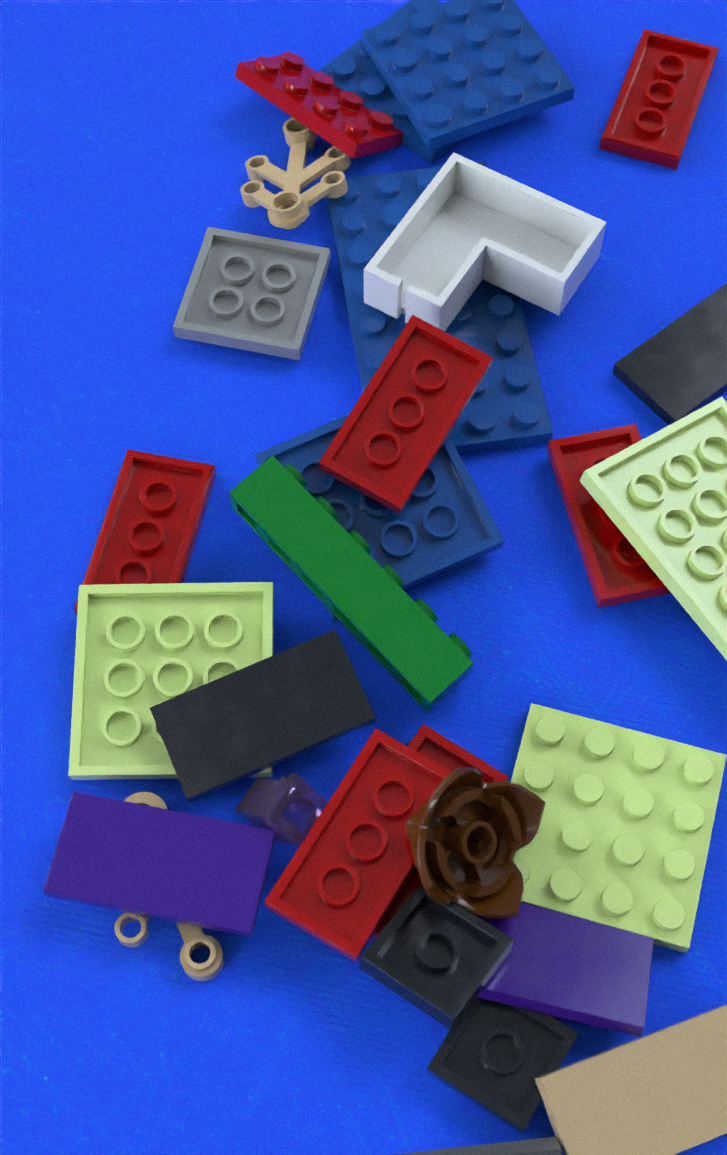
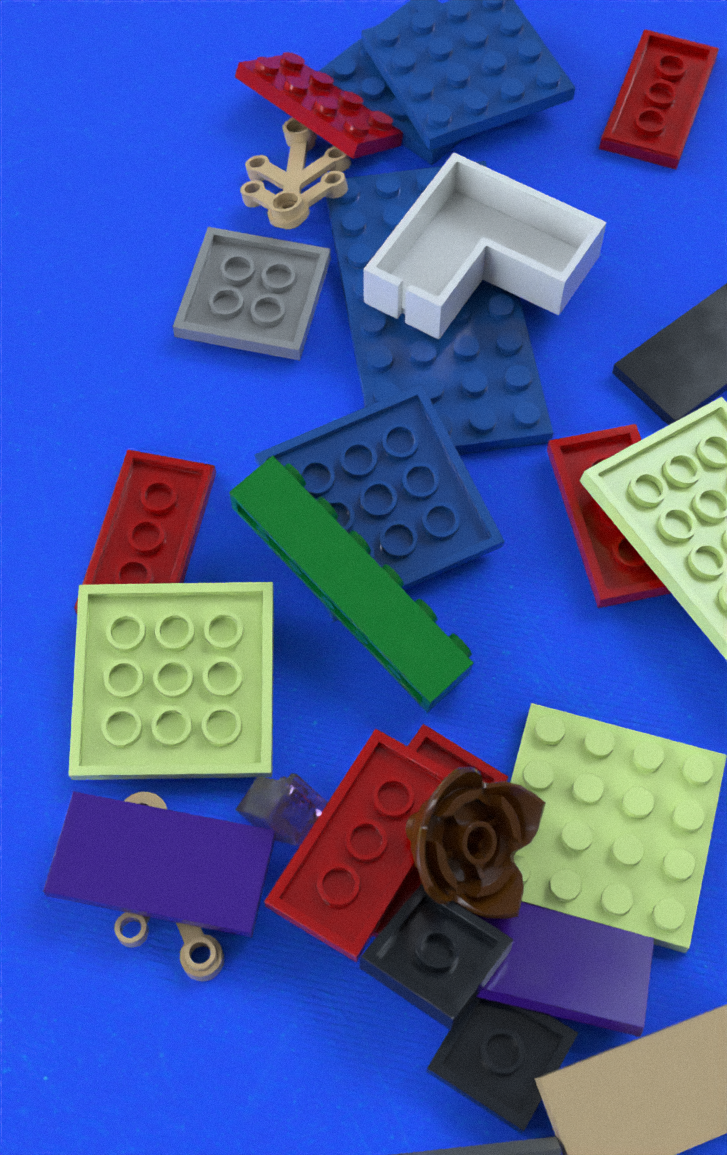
black tile [150,630,376,803] -> none
red plate [319,315,493,514] -> none

